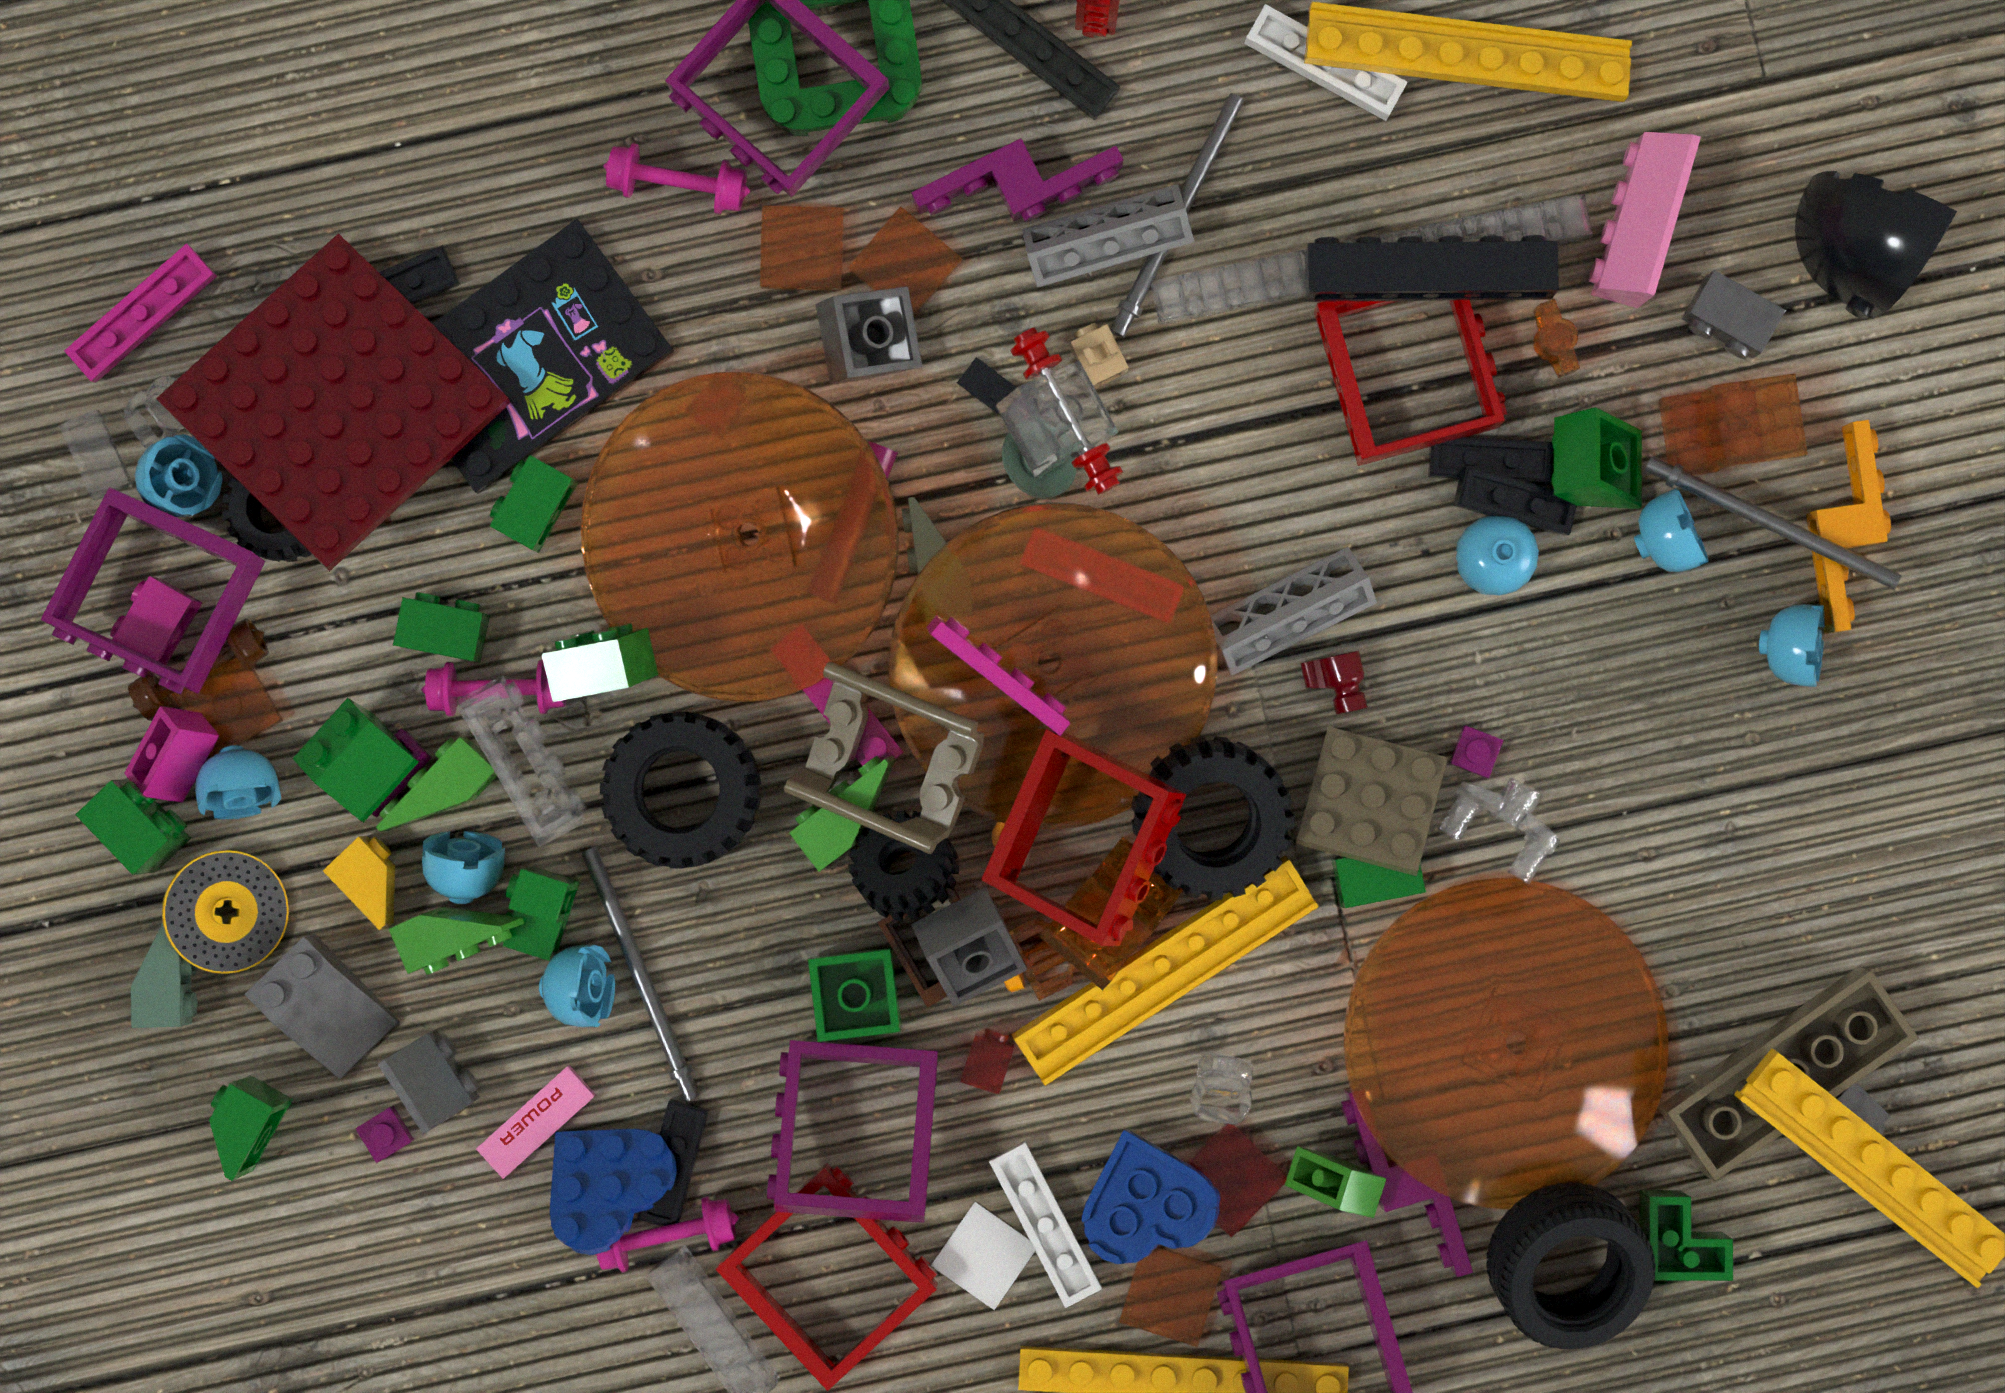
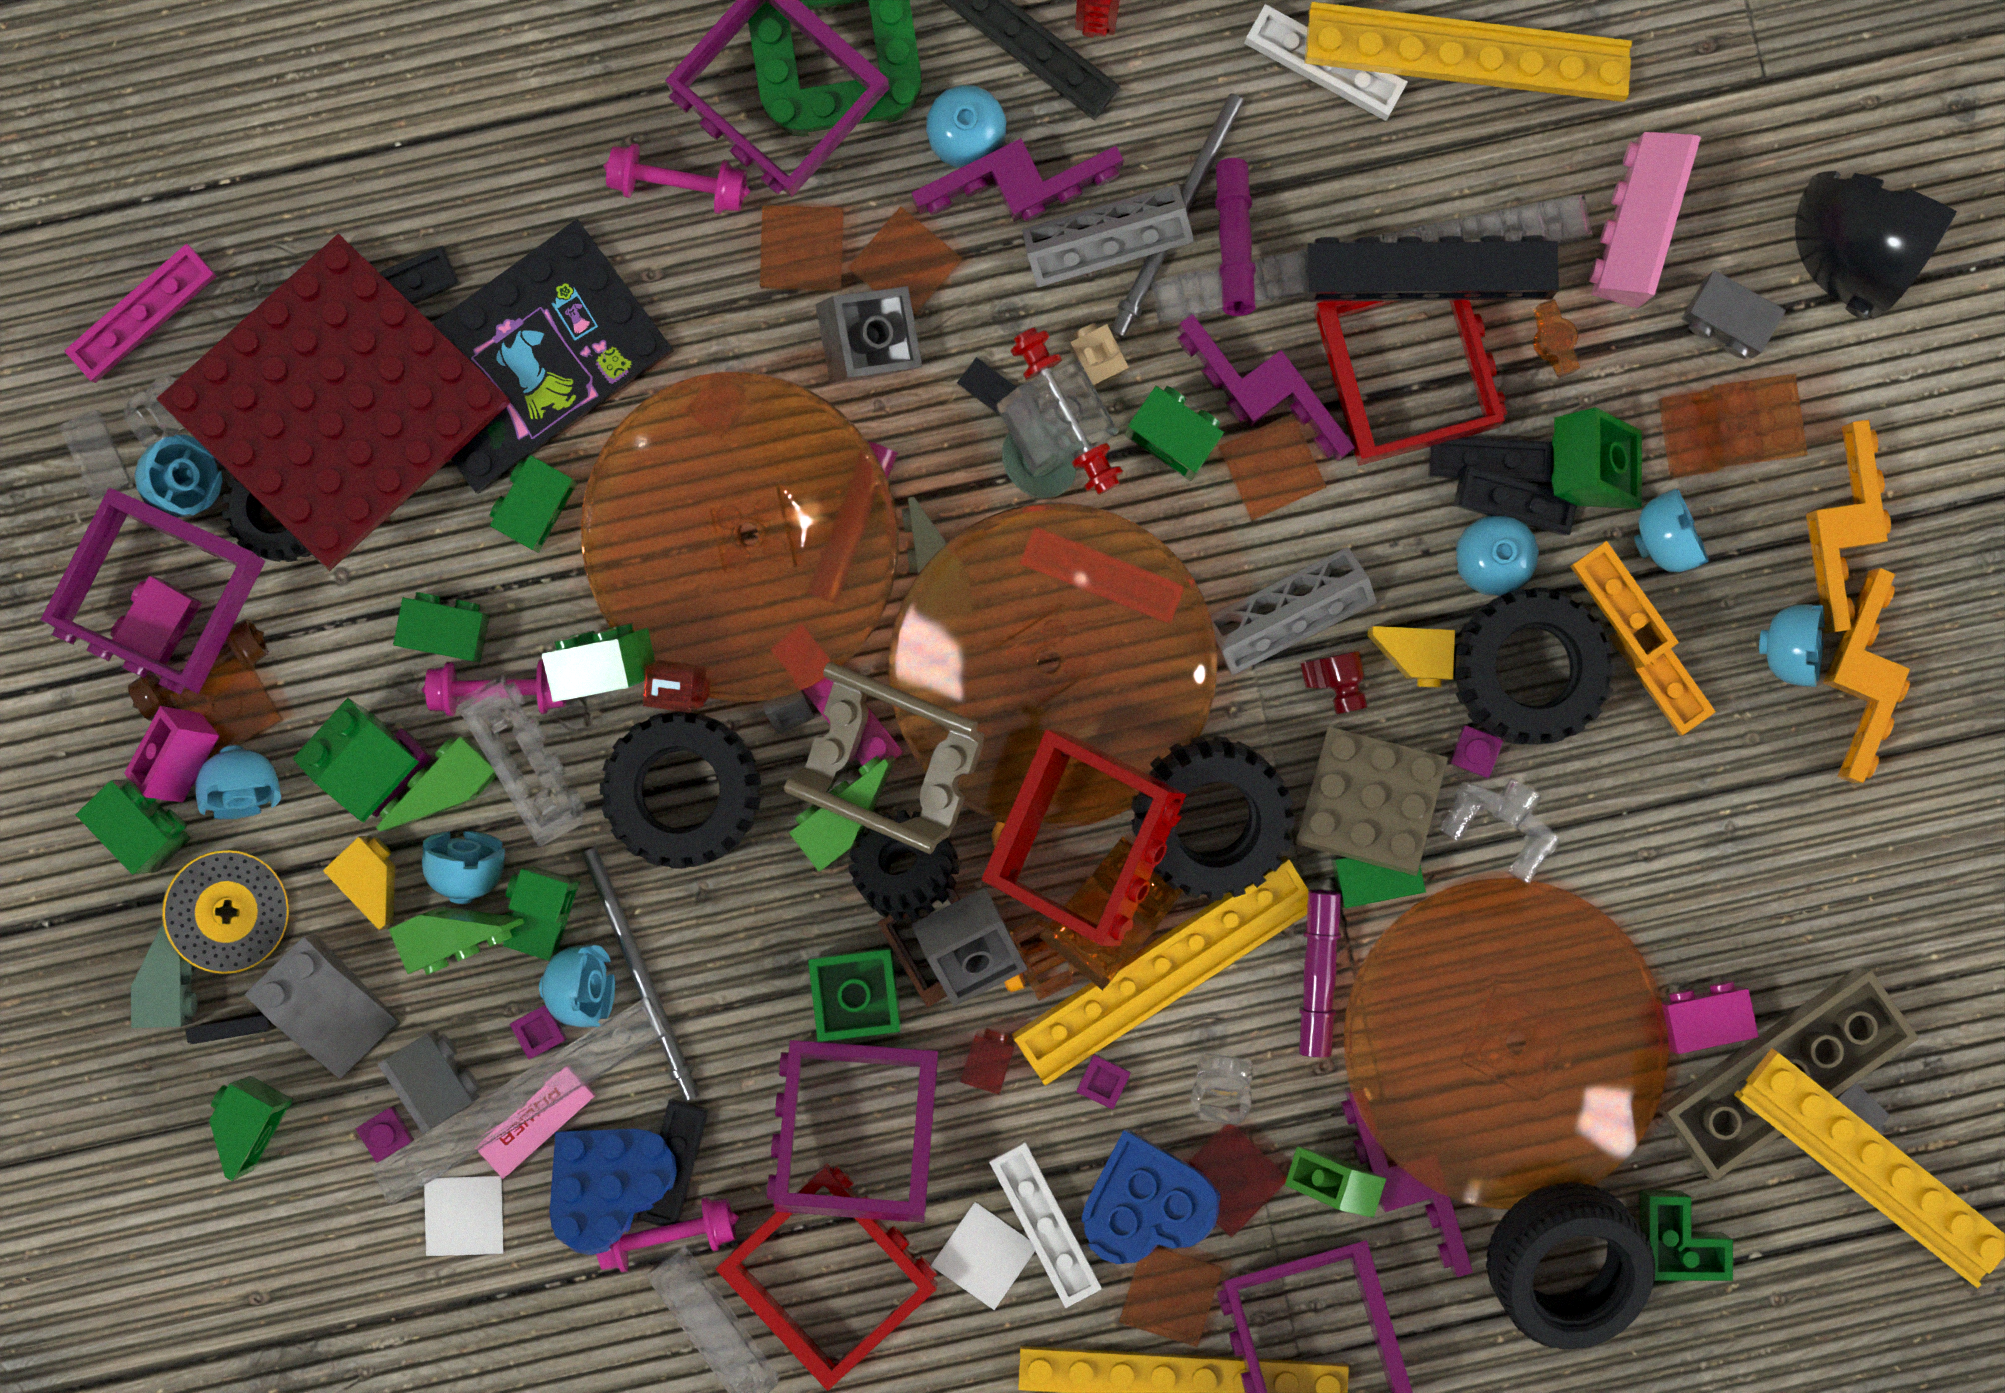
dark pink plate [926,615,1070,736] -> none
flat silver bar [1645,456,1902,590] -> none
none -> black tile [185,1014,277,1045]
none -> clear tile [370,997,669,1204]
none -> white sticker [424,1176,503,1256]
none -> magenta plate [510,1005,567,1060]
none -> clear red brick [643,660,710,713]
none -> flat silver tile [761,679,815,734]
none -> medium azure cylinder [926,85,1007,168]
none -> magenta plate [1076,1054,1131,1110]
none -> green brick [1125,385,1224,481]
none -> magenta bracket [1177,314,1355,461]
none -> magenta piece [1215,158,1256,316]
none -> clear orange tile [1218,413,1326,521]
none -> magenta piece [1299,889,1341,1058]
none -> yellow slope [1368,626,1455,688]
none -> black tyre [1452,587,1617,745]
none -> light orange bracket [1570,541,1716,736]
none -> dark pink brick [1659,981,1759,1054]
none -> light orange bracket [1823,568,1910,783]

